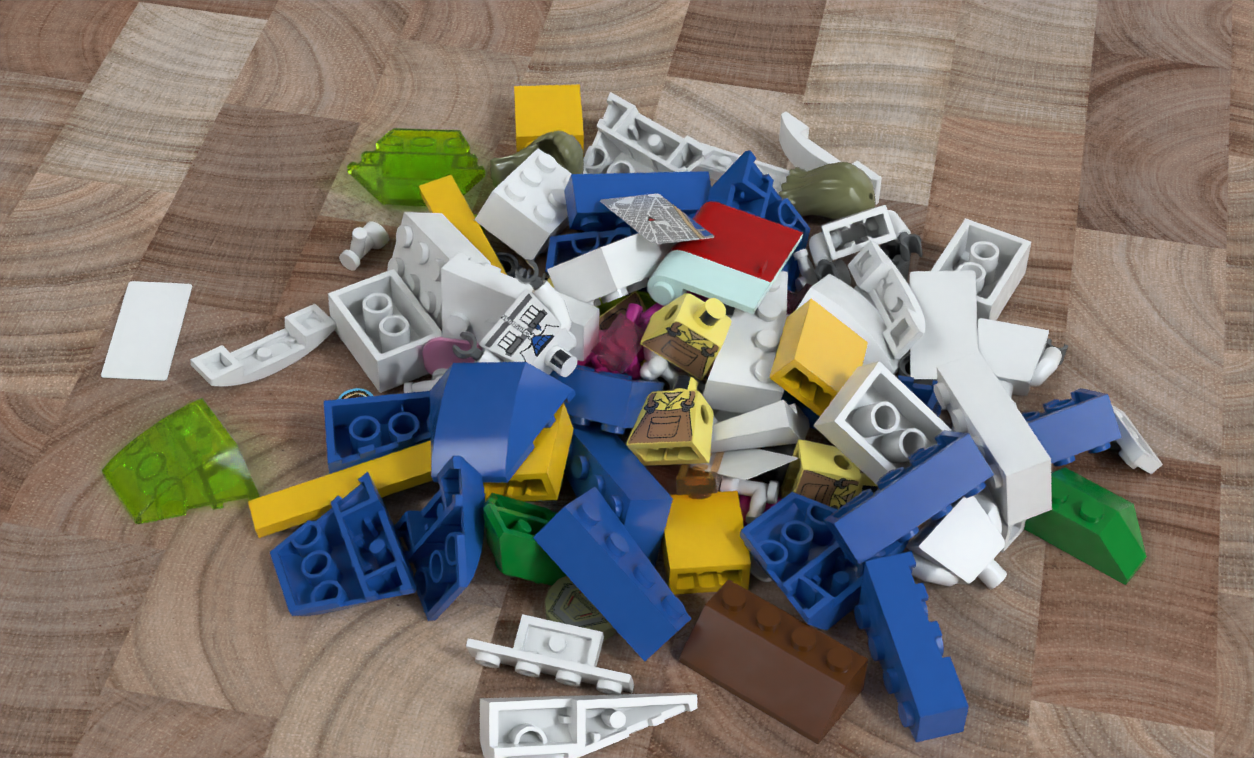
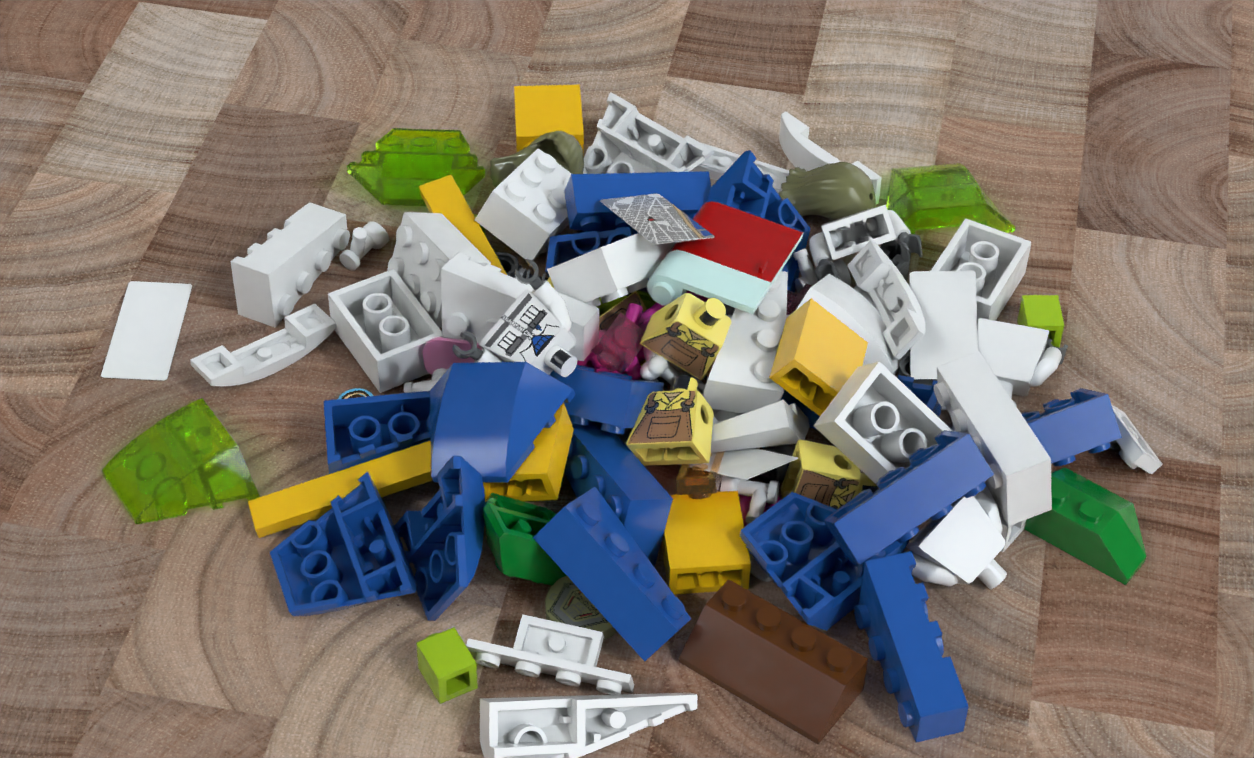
none -> white wedge [230,202,350,328]
none -> lime brick [416,627,478,704]
none -> clear neon green wedge [886,163,1015,234]
none -> lime brick [1017,295,1064,348]

